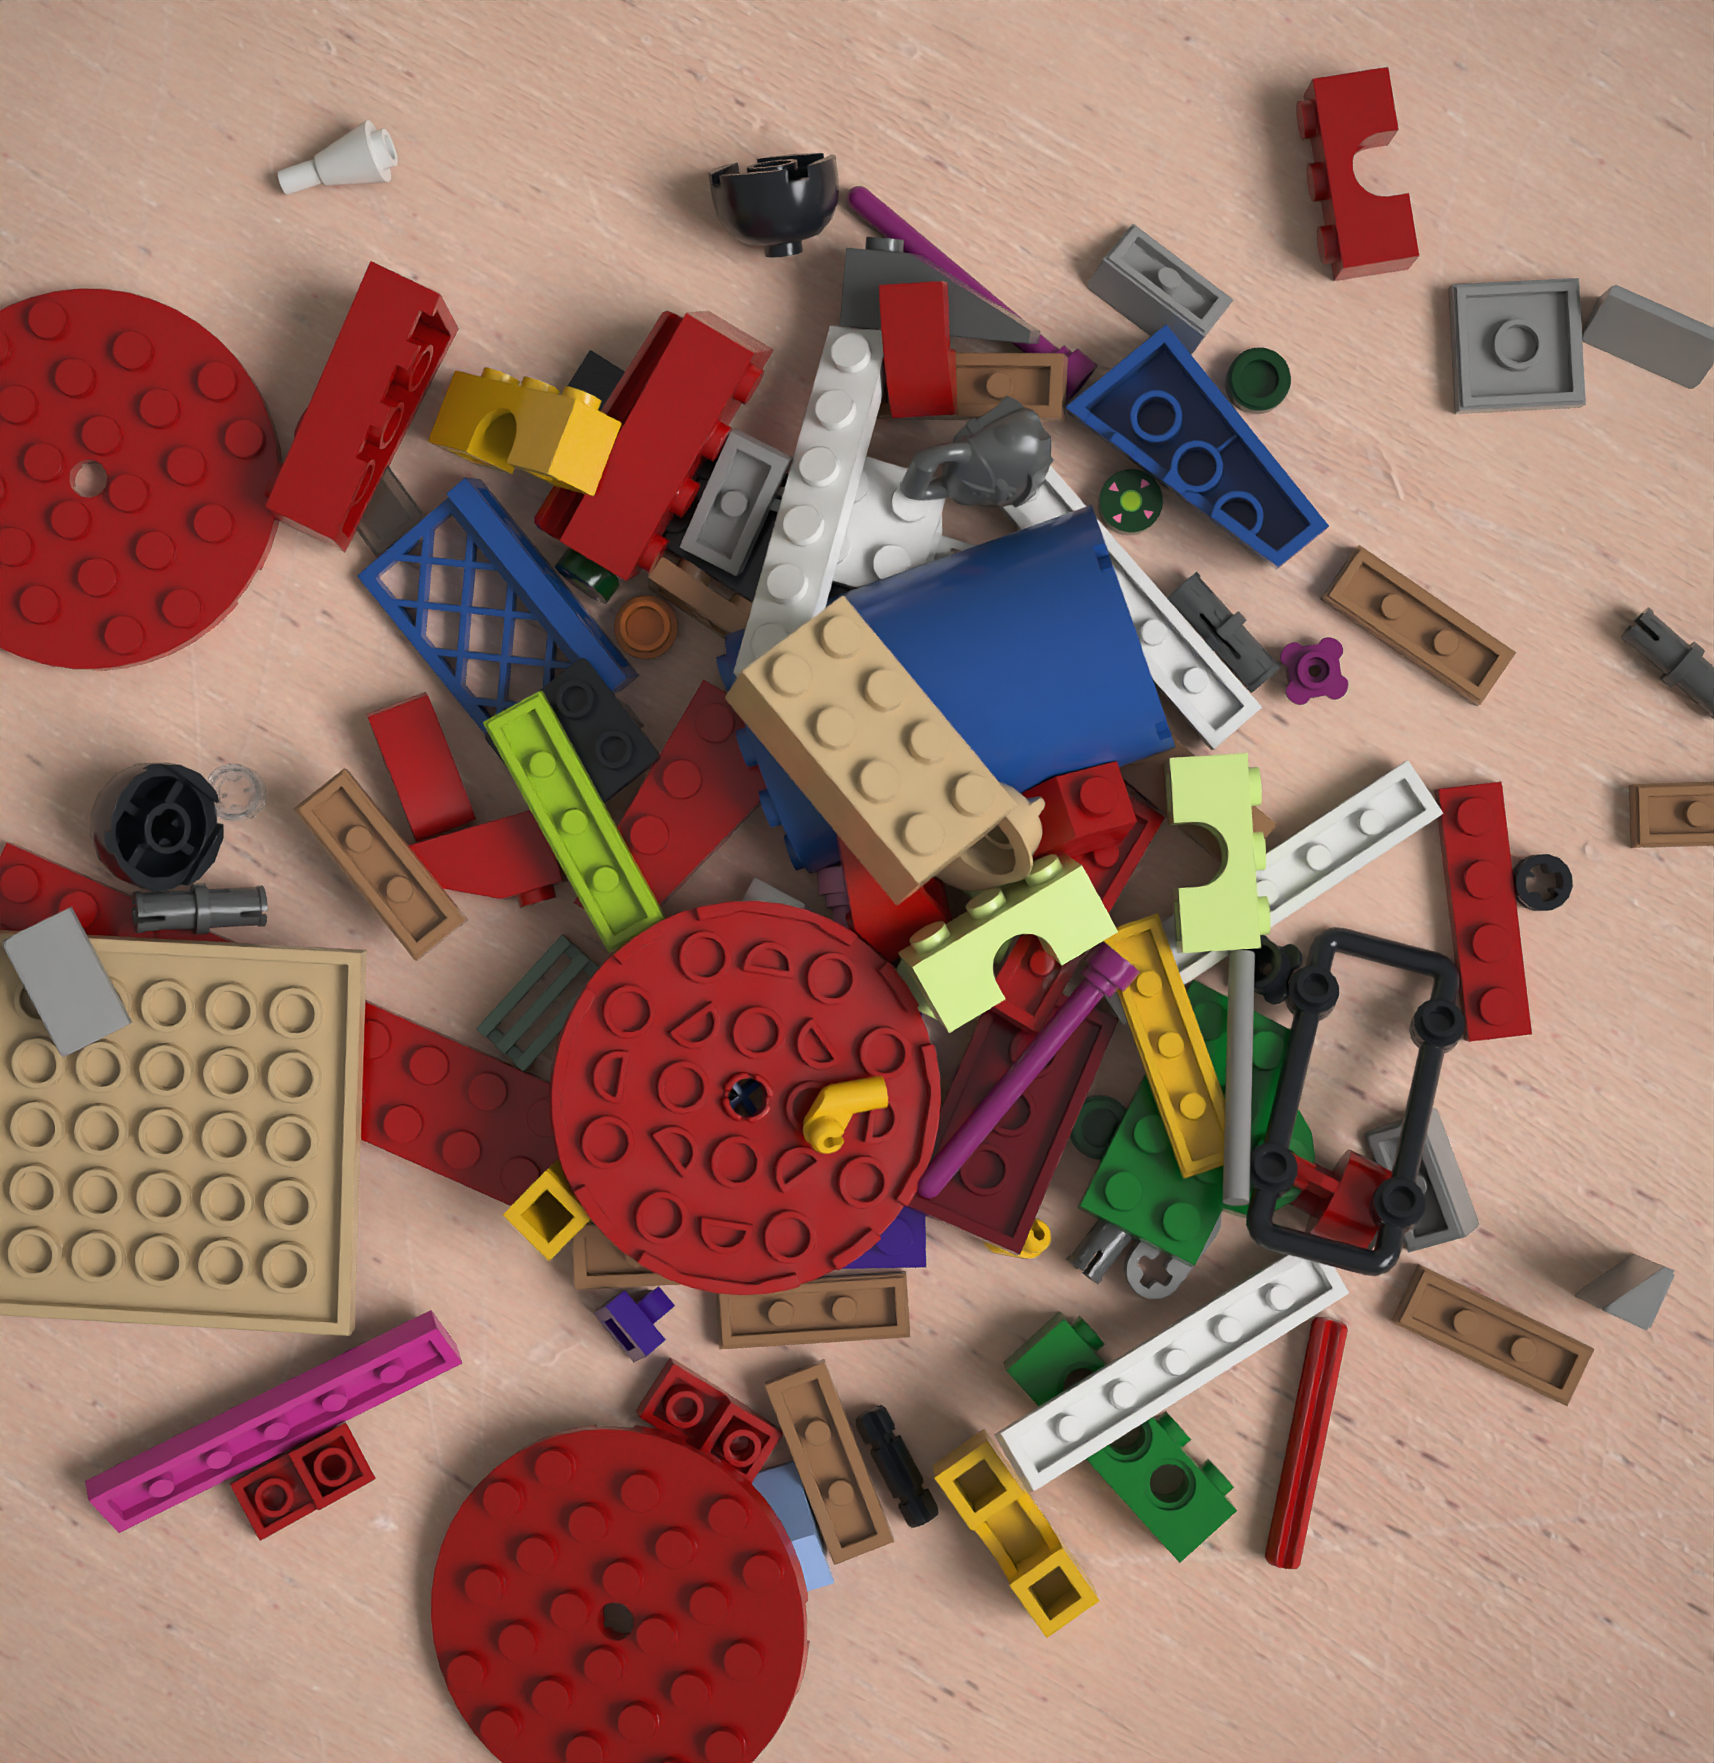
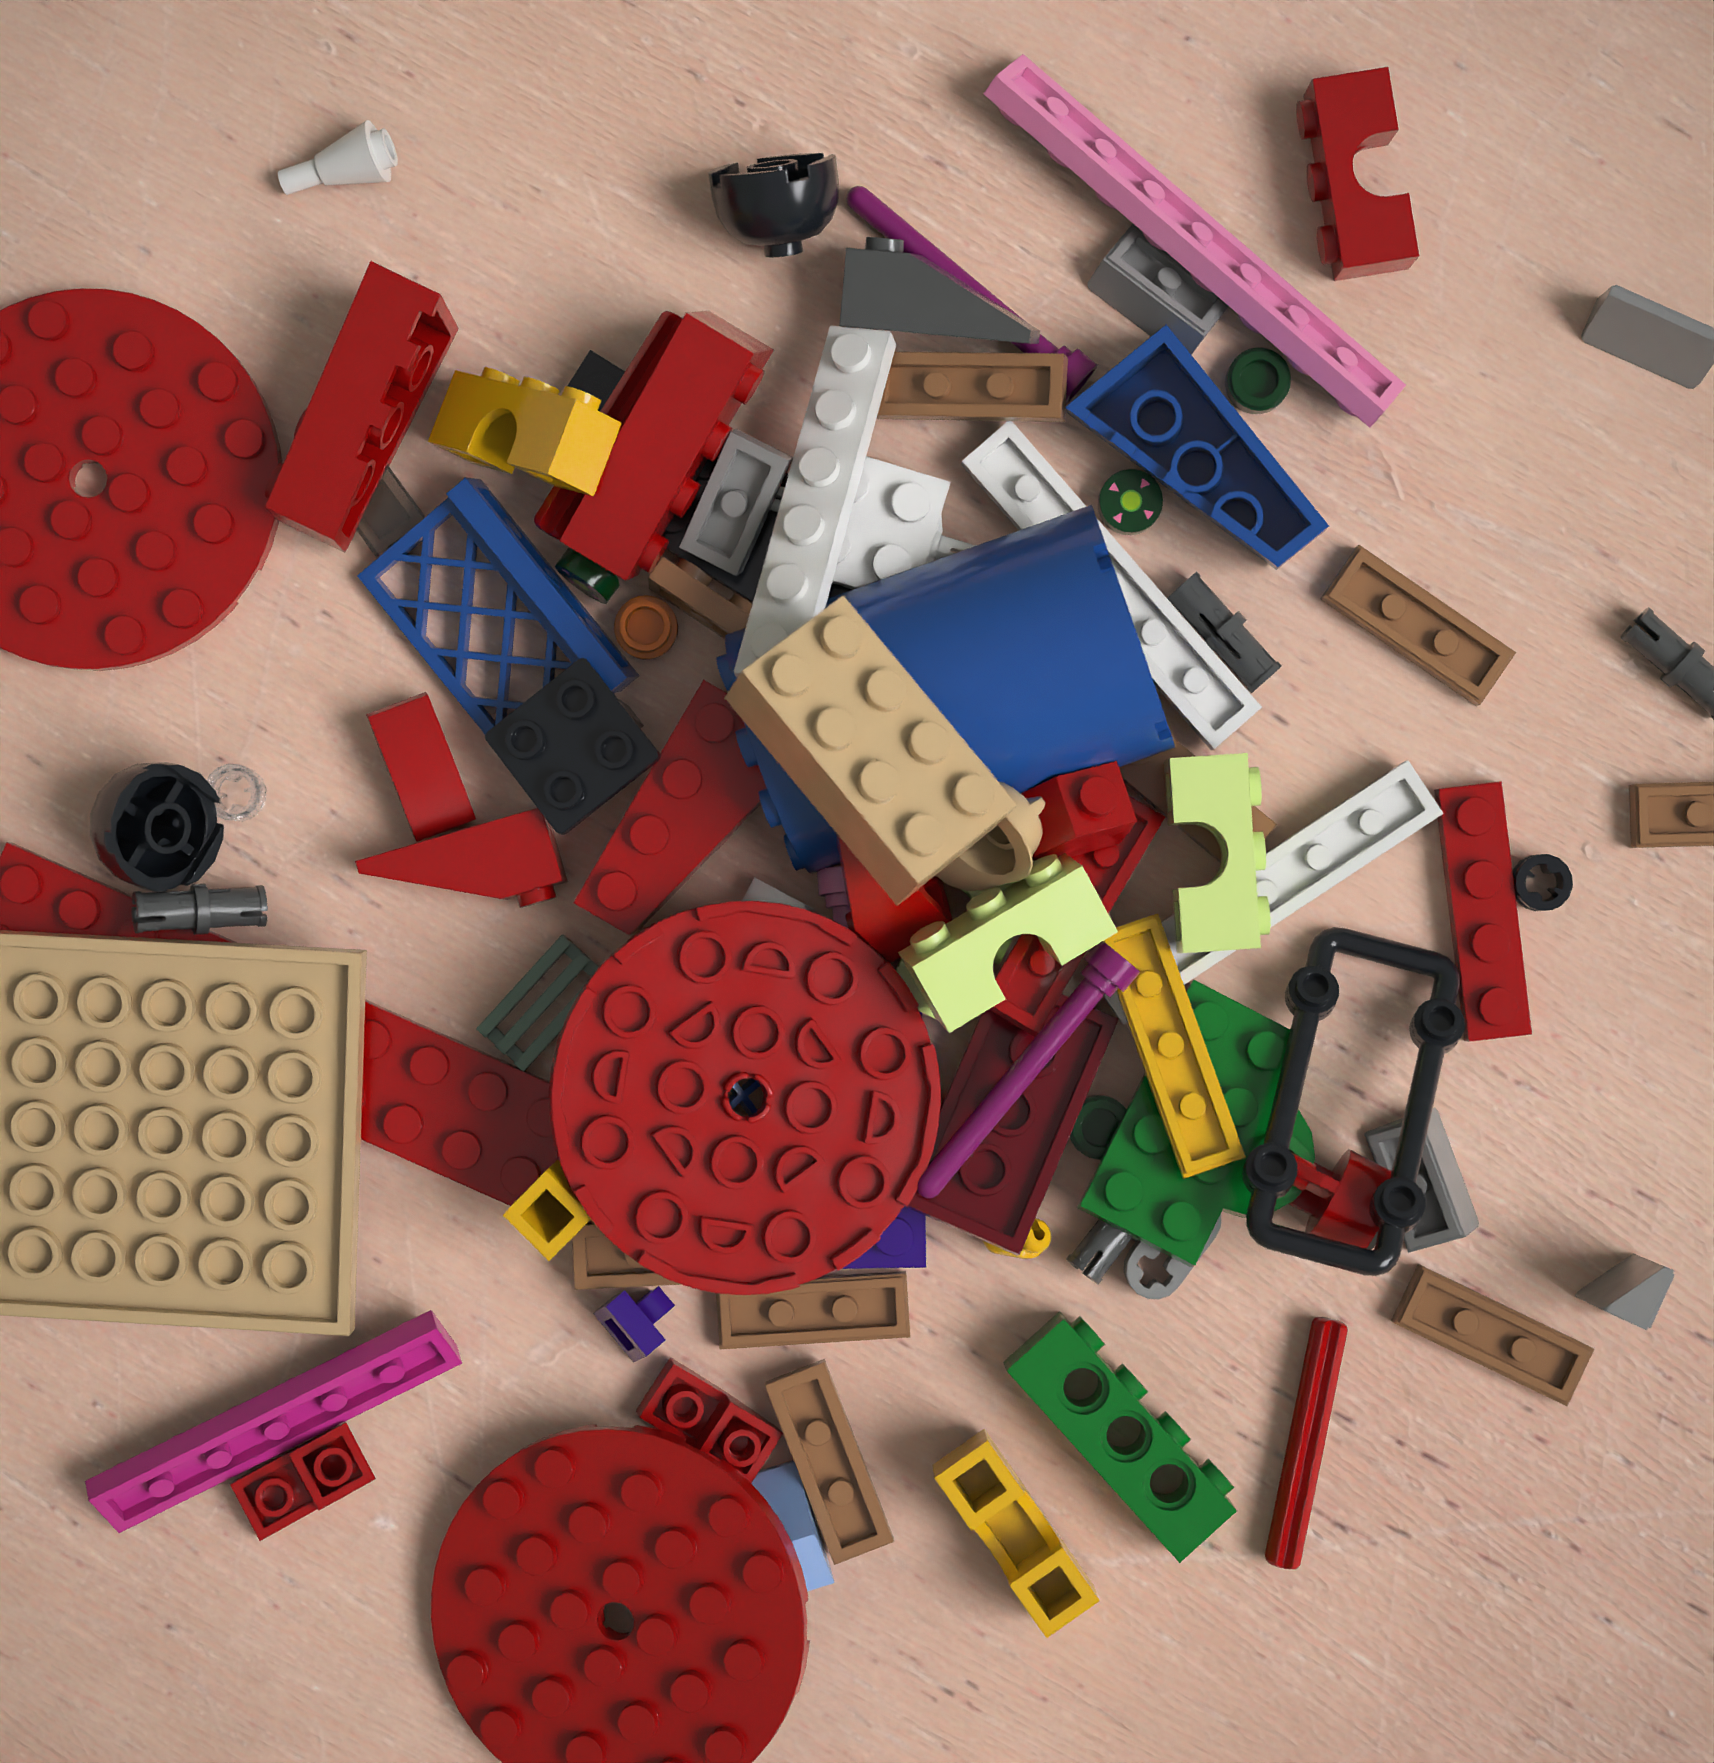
light grey slope [2,907,132,1057] -> none
medium nougat tile [294,768,468,961] -> none
lime tile [483,691,666,953] -> none
yellow arm [803,1075,888,1154] -> none
black axle [856,1405,938,1528] -> none
red slope [879,281,958,419] -> none
dark grey piece [900,395,1053,508] -> none
white plate [994,1254,1349,1492] -> none
light grey bar [1223,950,1255,1205] -> none
black plate [1241,935,1303,1005] -> none
magenta plate [1280,637,1349,705] -> none
light grey tile [1448,278,1586,414] -> none
none -> bright pink plate [983,54,1406,428]

